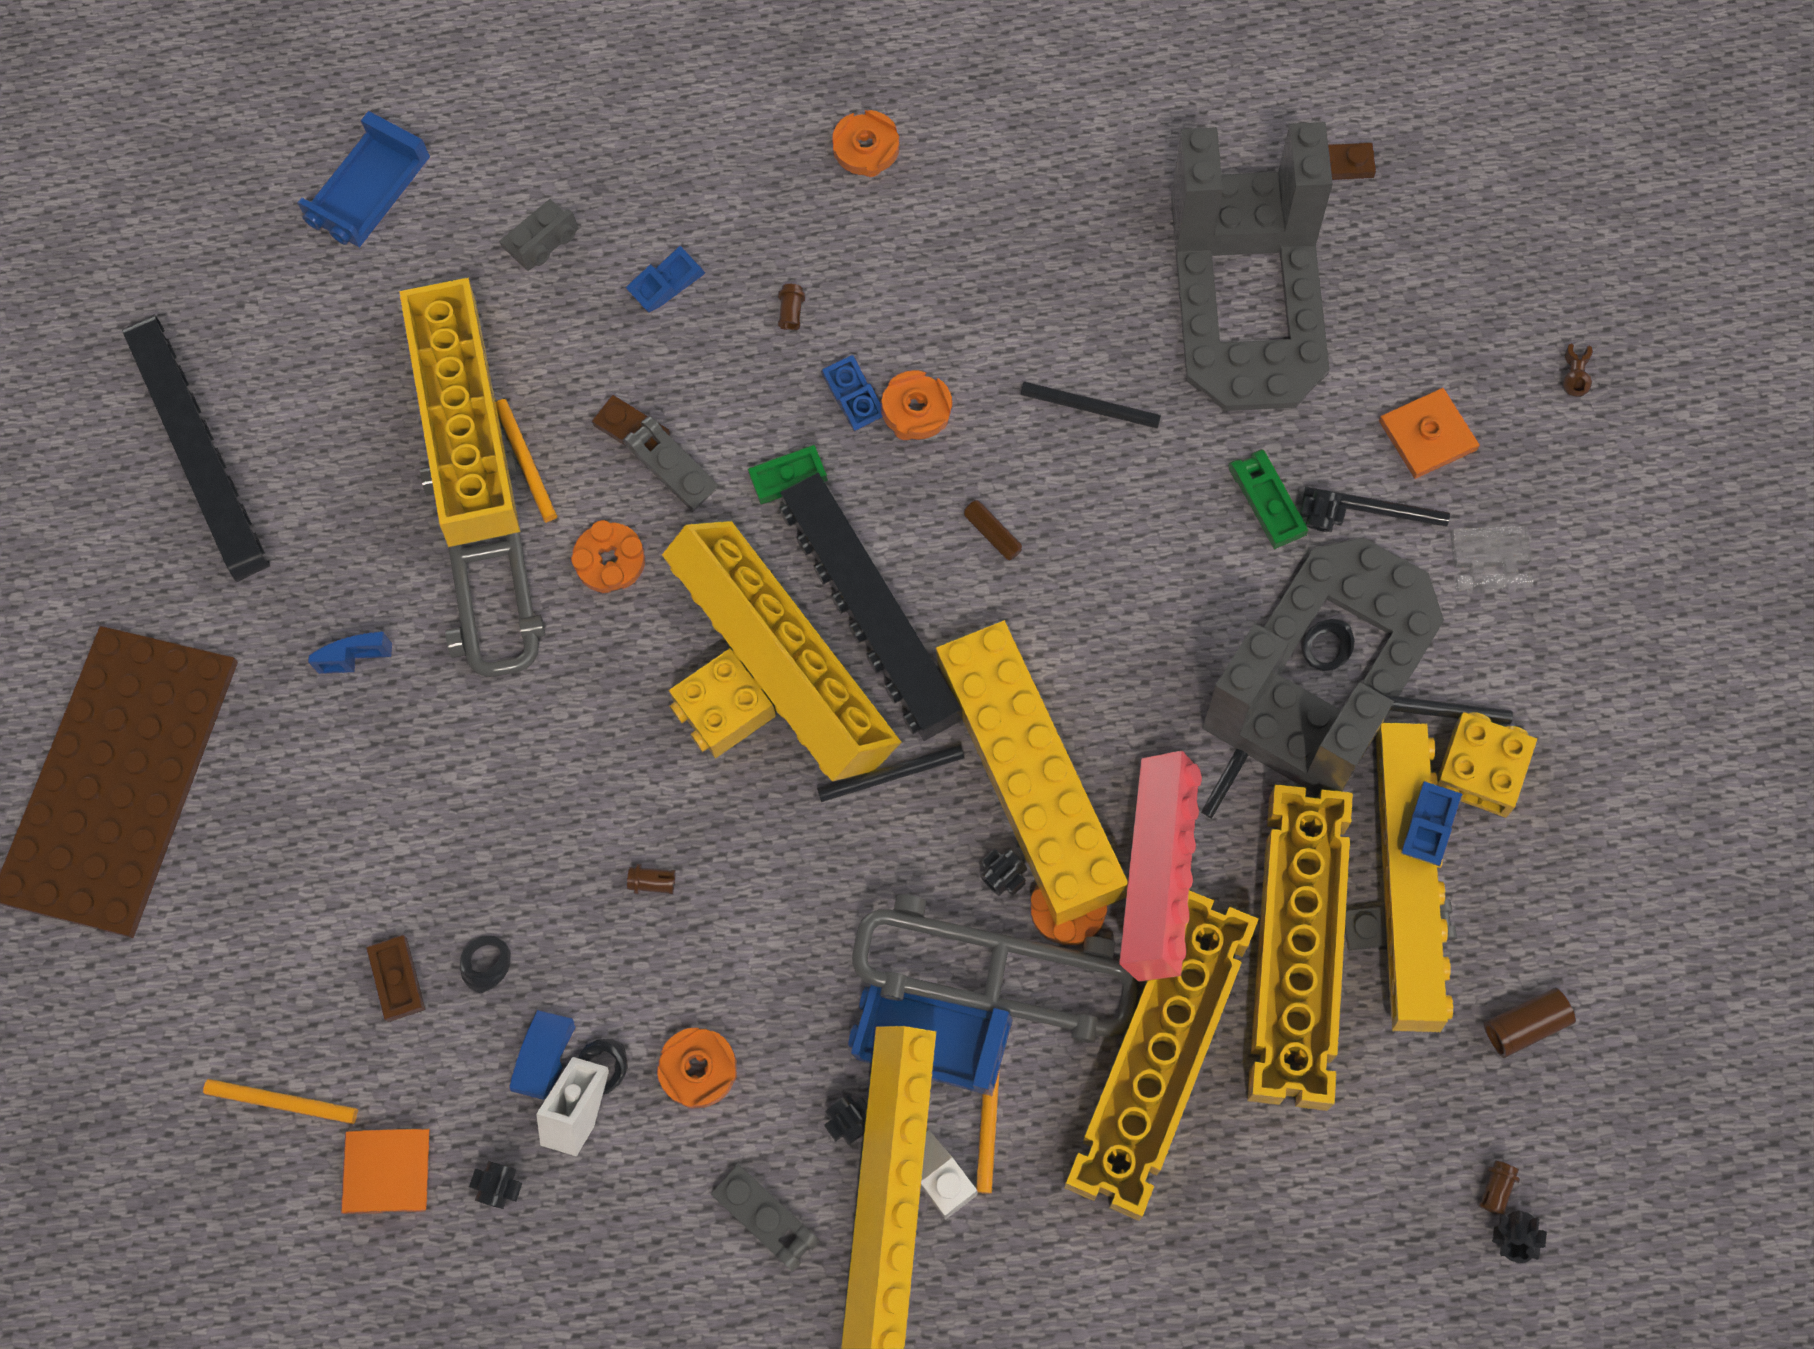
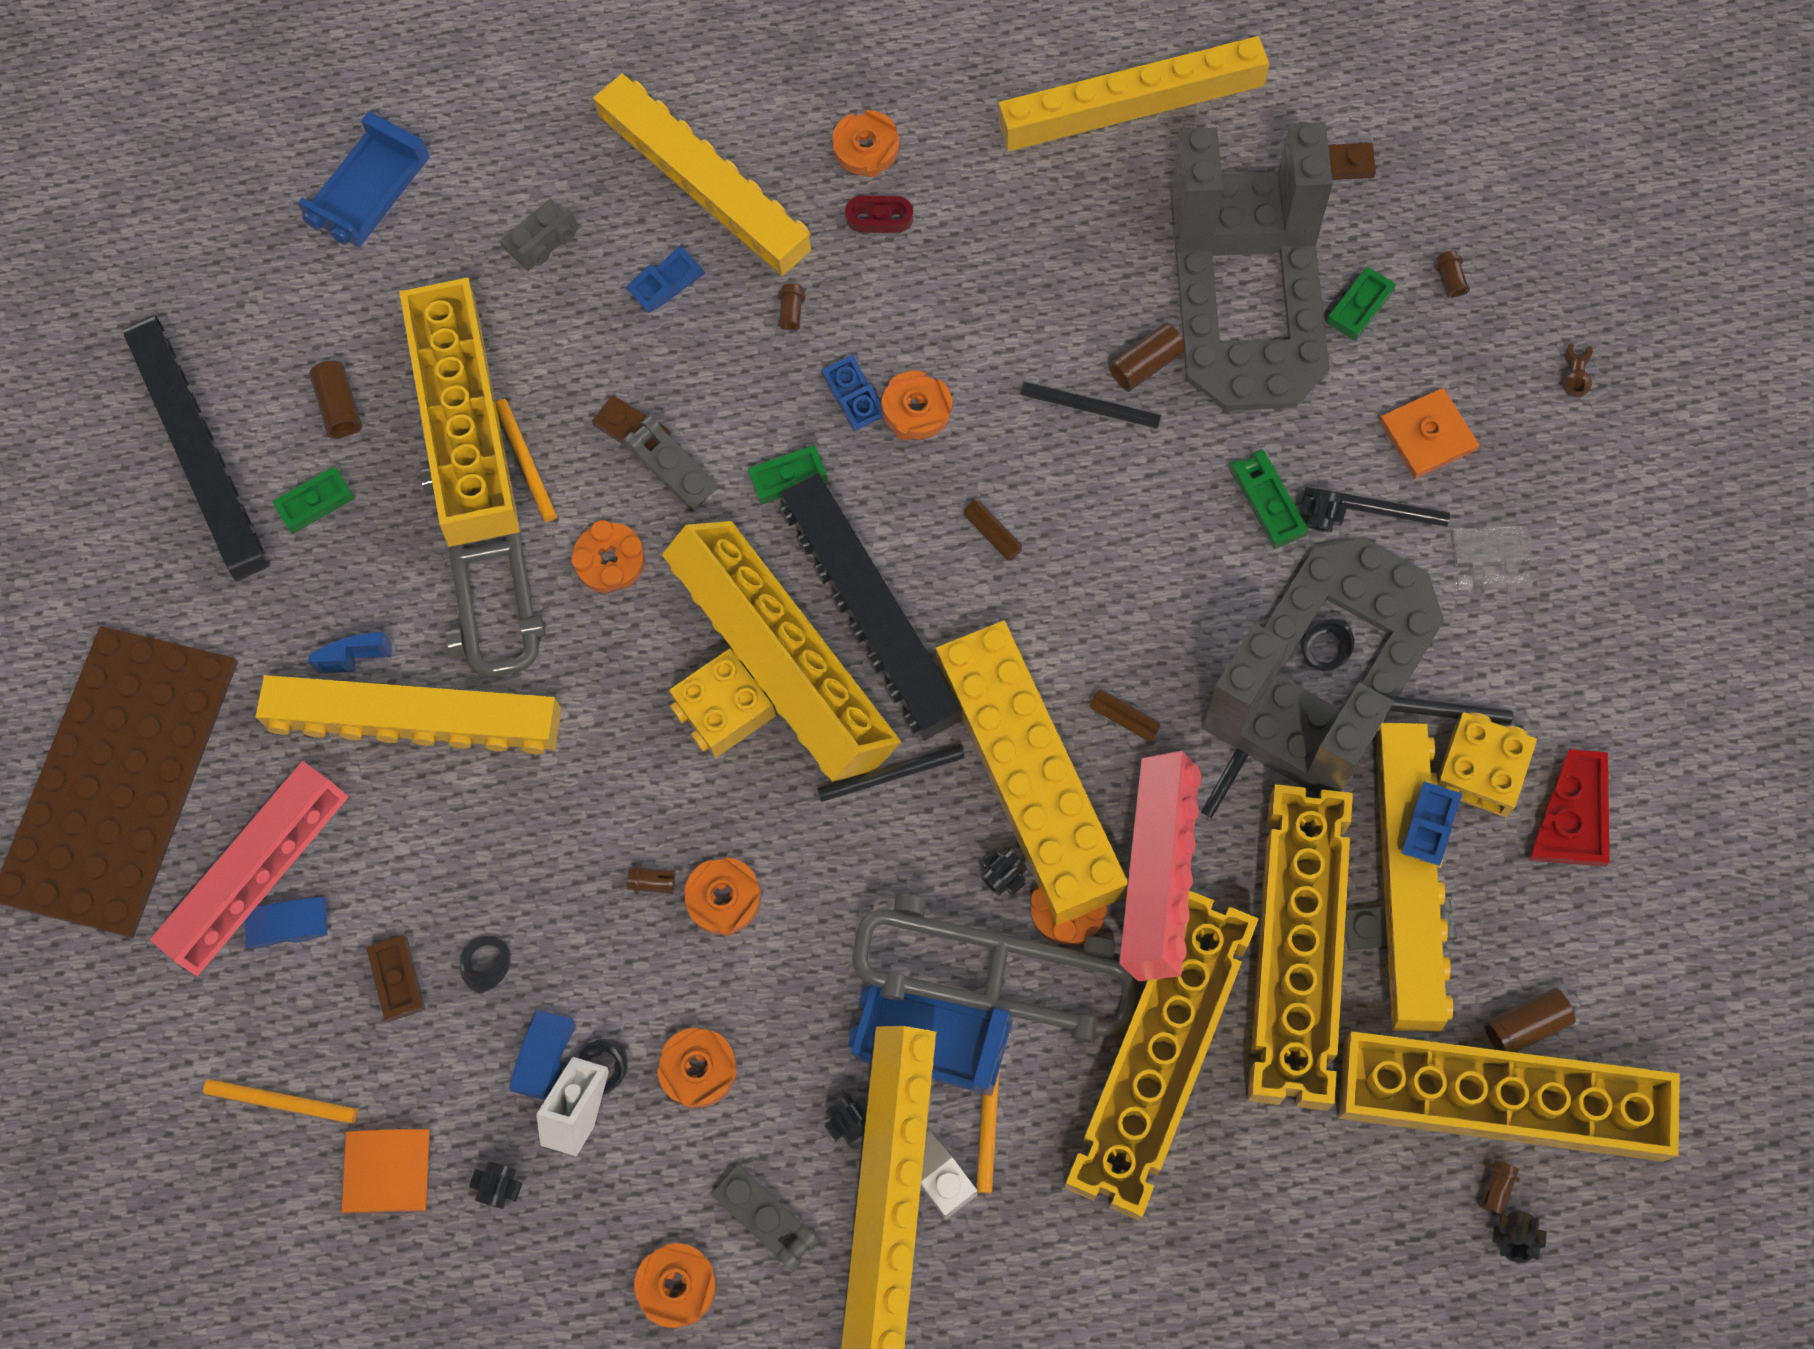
none -> coral brick [150,761,349,977]
none -> blue slope [245,897,328,949]
none -> yellow brick [256,675,562,754]
none -> green plate [272,466,355,534]
none -> reddish brown pin [309,361,362,439]
none -> yellow brick [593,73,811,276]
none -> orange plate [634,1243,717,1328]
none -> orange plate [684,858,762,936]
none -> dark red plate [845,195,914,233]
none -> yellow brick [998,36,1269,151]
none -> reddish brown axle [1090,689,1160,741]
none -> reddish brown pin [1108,323,1186,392]
none -> green plate [1326,266,1397,341]
none -> yellow brick [1338,1031,1680,1162]
none -> reddish brown pin [1435,251,1470,298]
none -> red wing [1528,749,1610,867]

